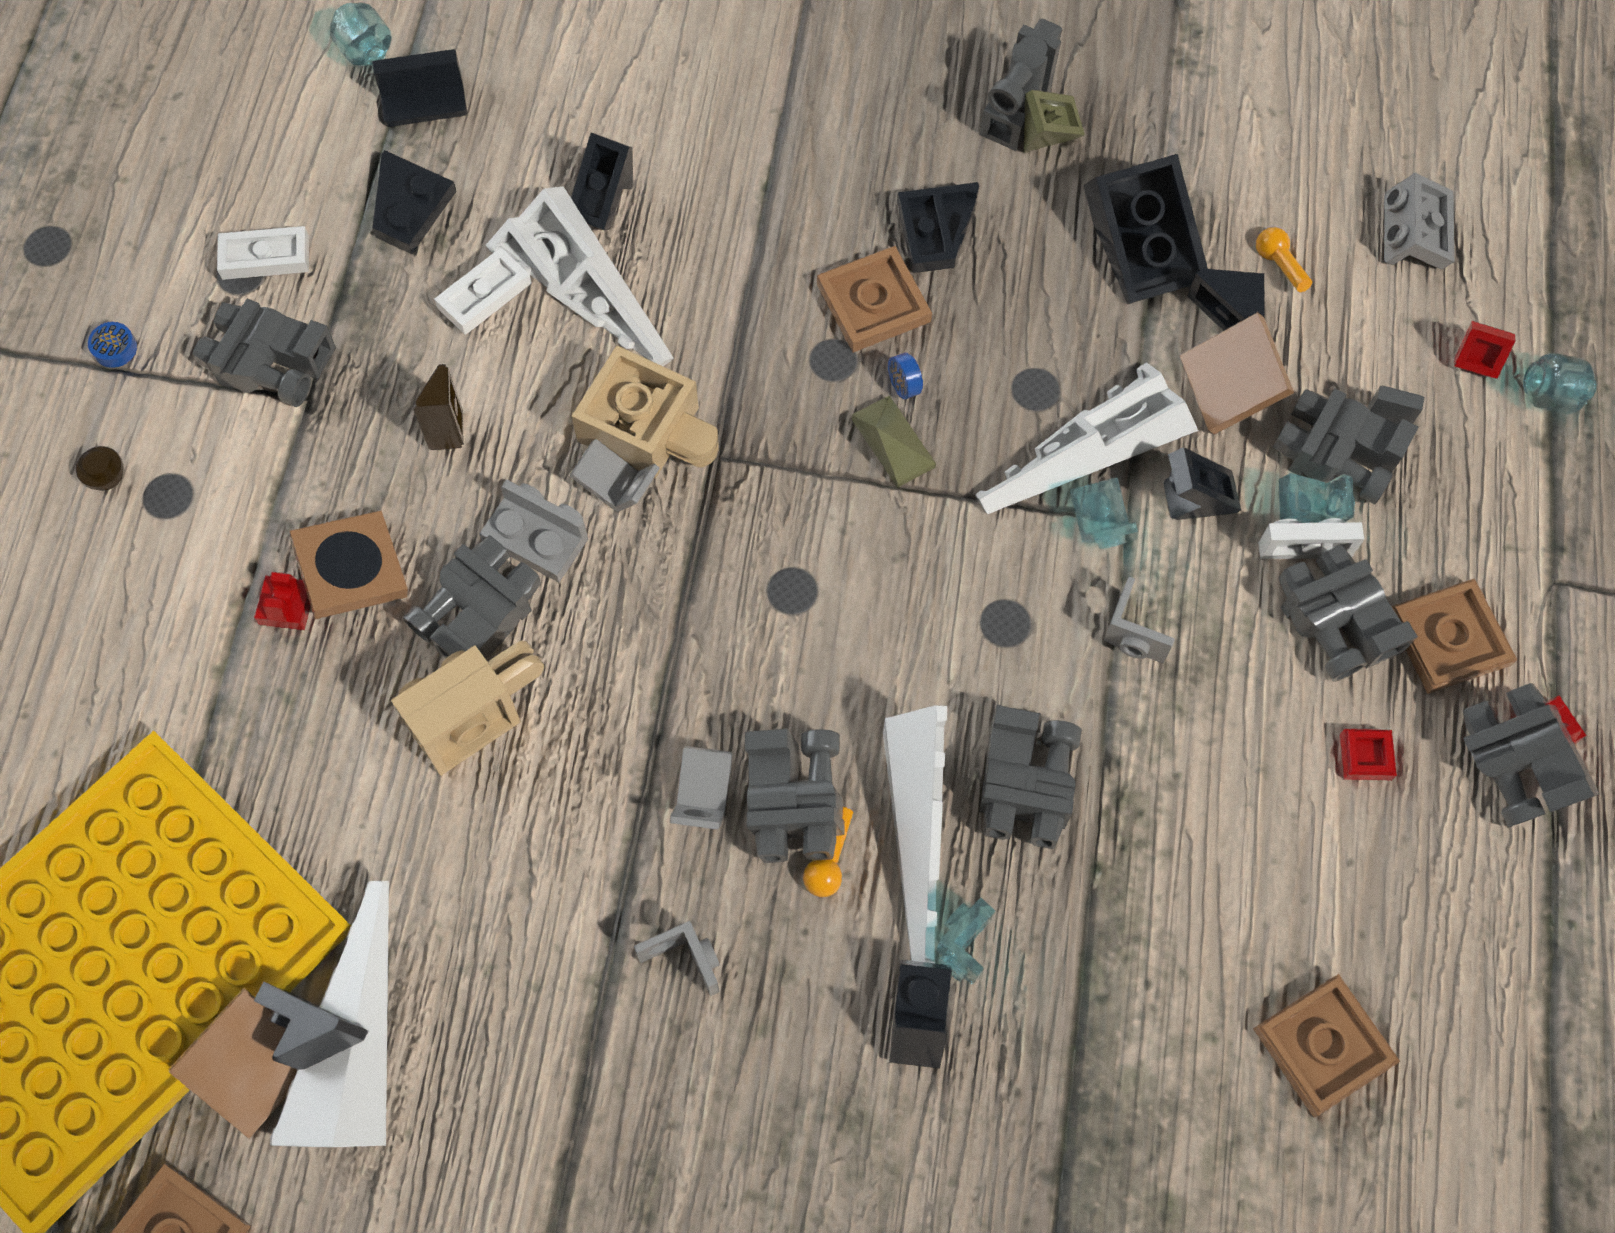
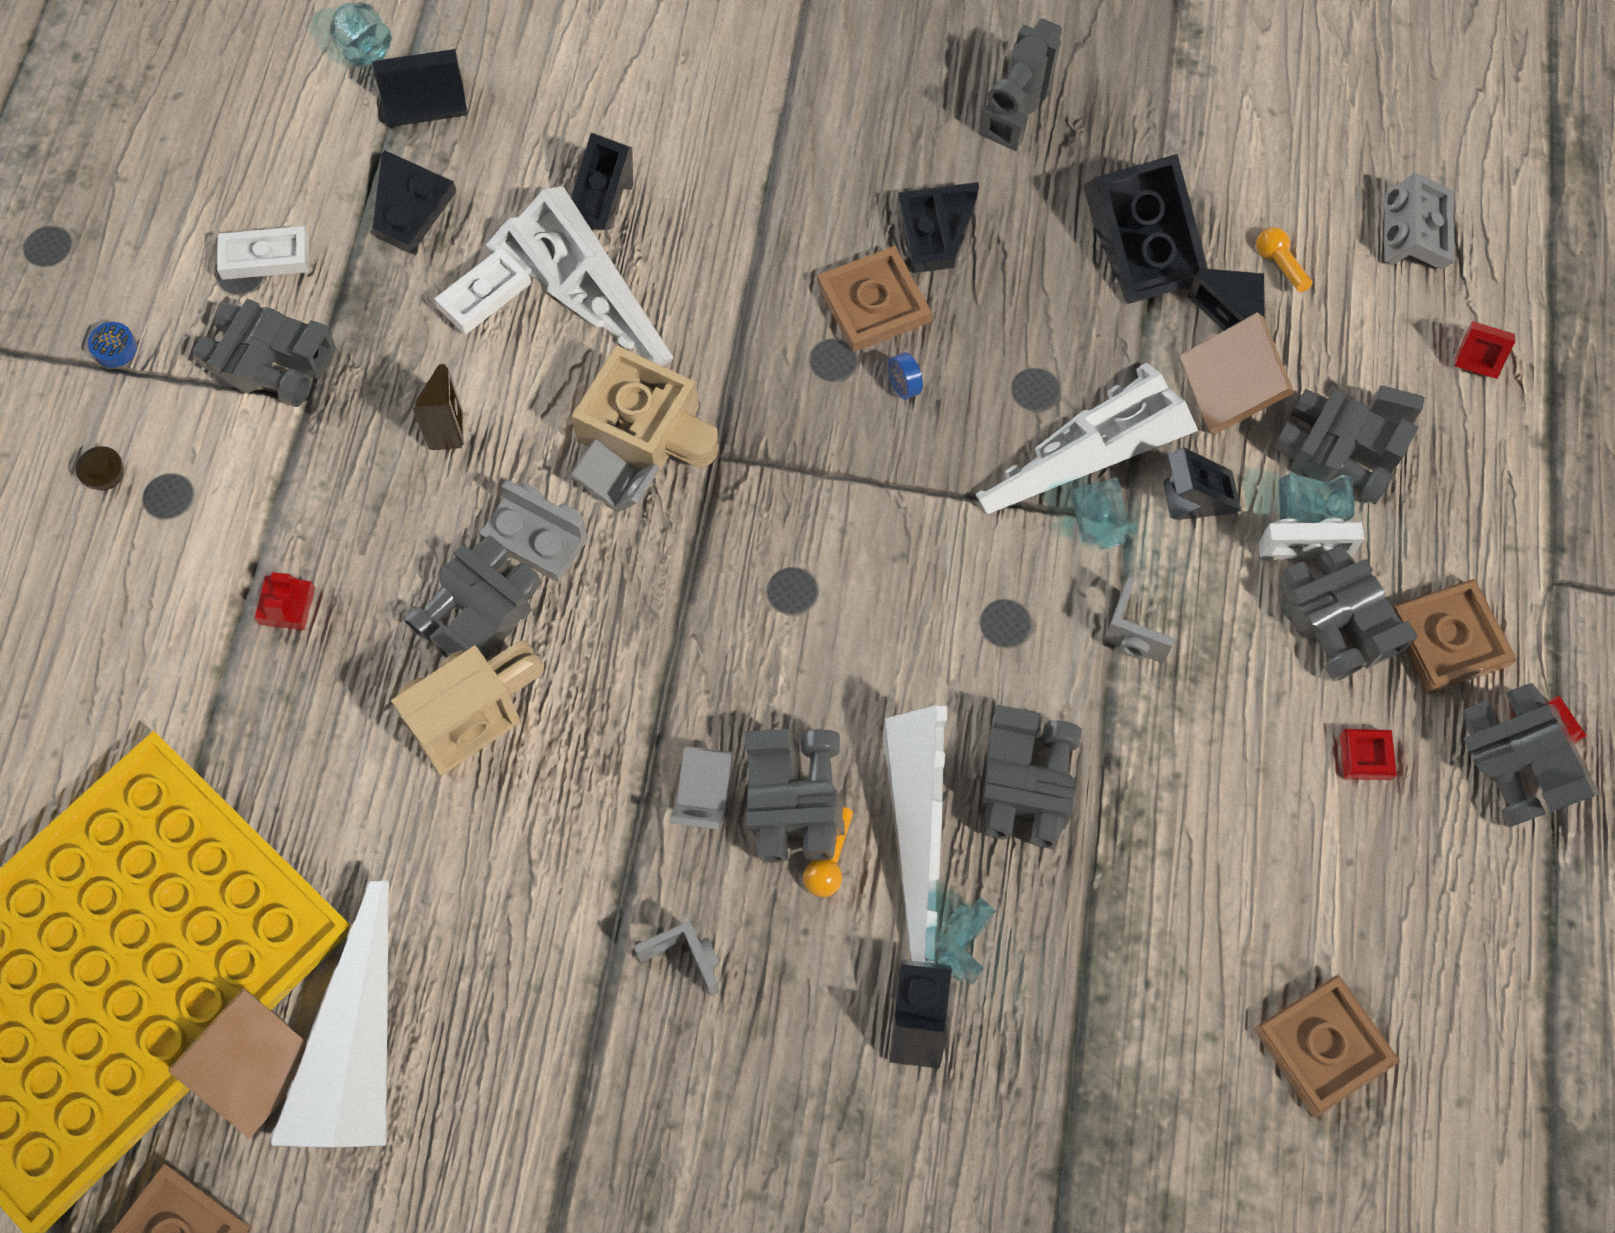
slope [254,982,369,1070] -> none
medium nougat tile [290,510,408,619] -> none
olive slope [851,395,936,488] -> none
olive slope [1024,90,1085,153] -> none
clear light blue head [1523,352,1597,414] -> none

